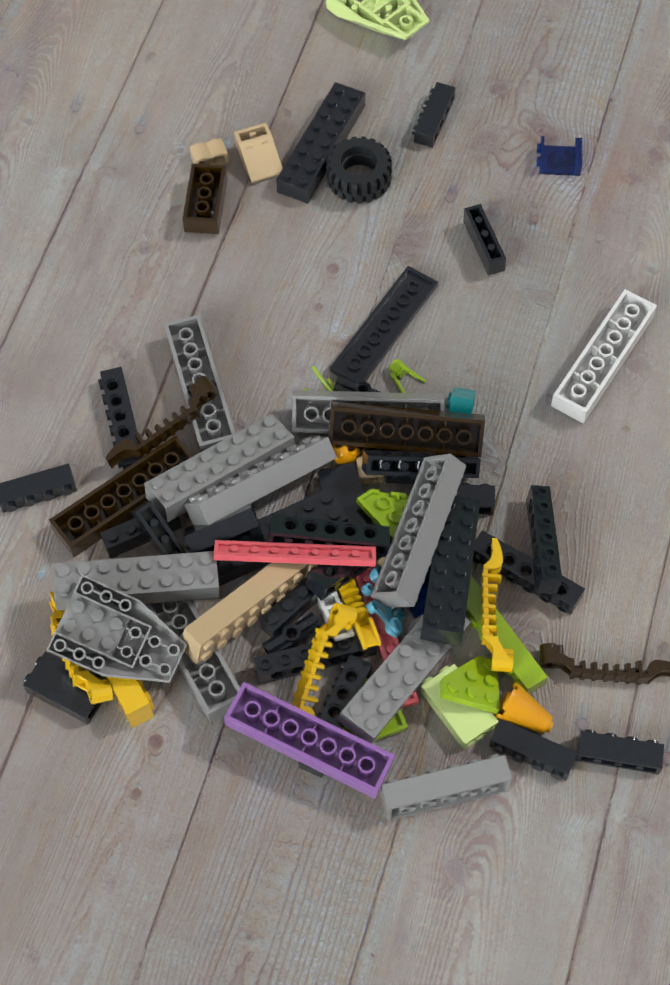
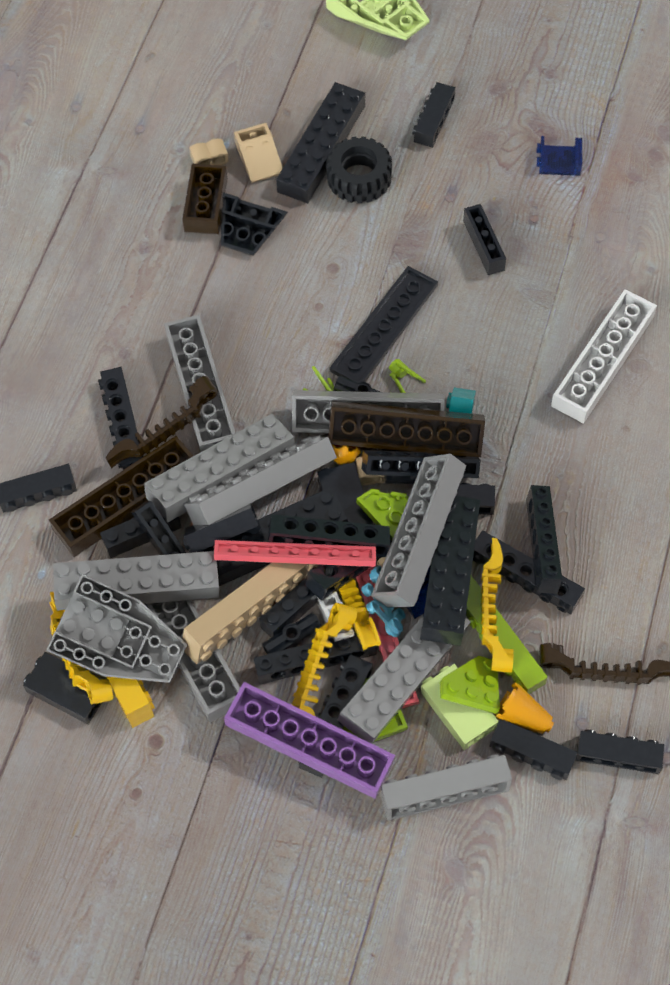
none -> black wedge [221,192,288,256]

